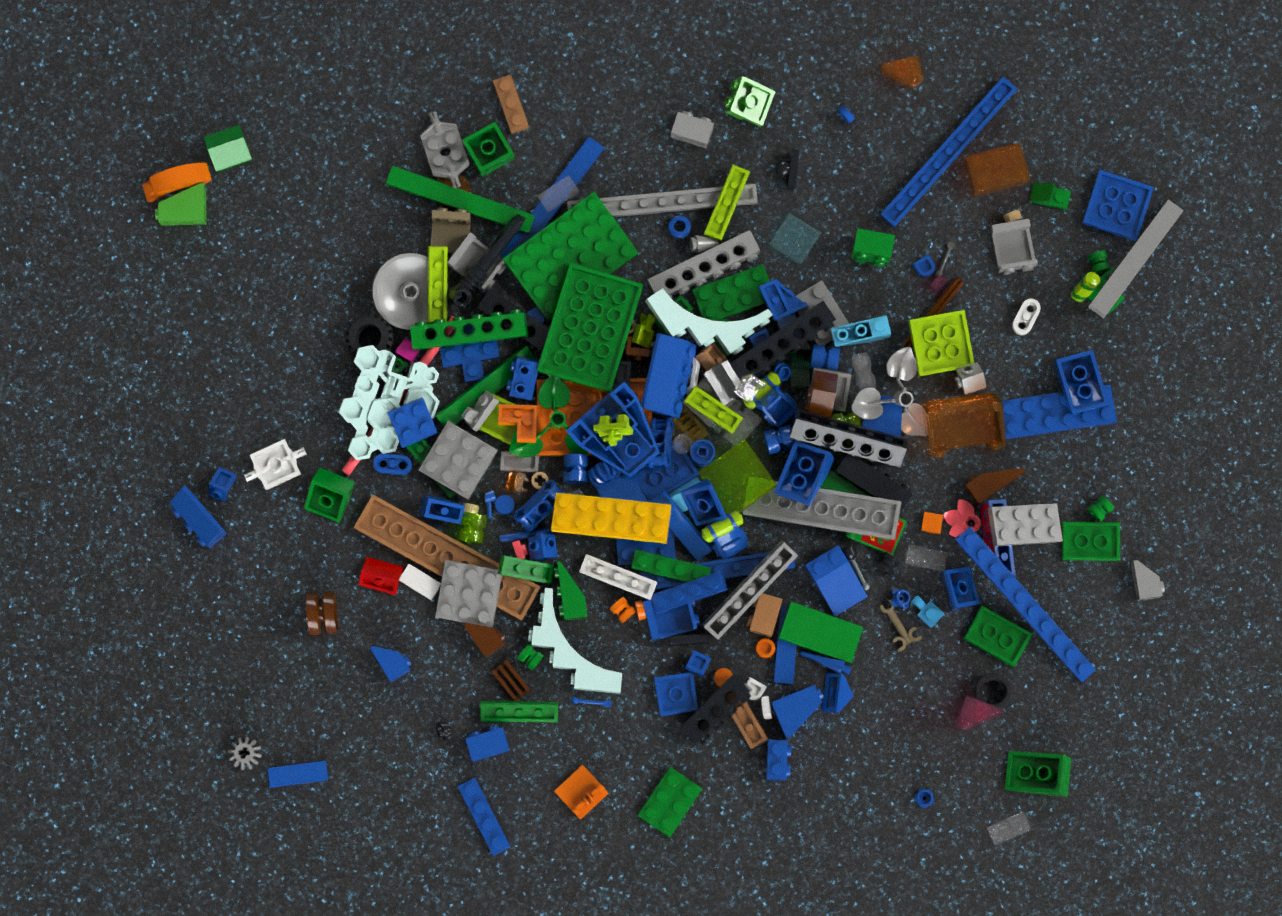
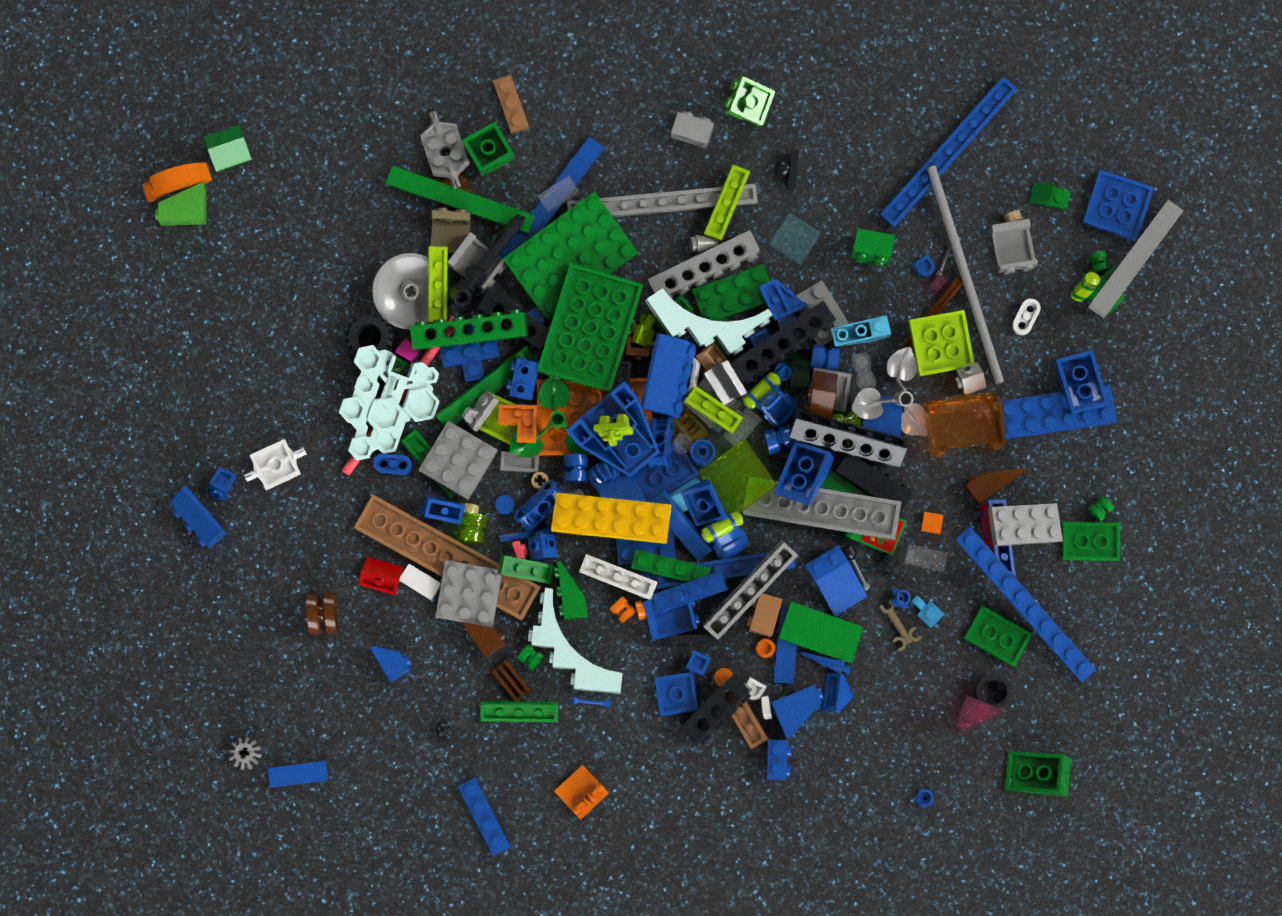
green slope [304,468,355,523] -> none
blue plate [387,397,438,448] -> none
blue brick [466,725,510,762] -> none
blue hand [485,491,496,518] -> none
clear orange tile [505,472,530,492] -> none
green plate [638,767,702,837] -> none
blue piece [668,215,691,239] -> none
clear panel [733,374,766,403] -> none
blue tile [837,105,855,123] -> none
clear orange slope [880,55,924,87] -> none
blue slope [941,567,980,611] -> none
coral plate [943,499,981,537] -> none
clear orange brick [963,143,1030,198] -> none
clear slope [987,811,1032,845] -> none
light grey slope [1131,560,1165,601] -> none
none -> light grey piece [927,165,1004,385]

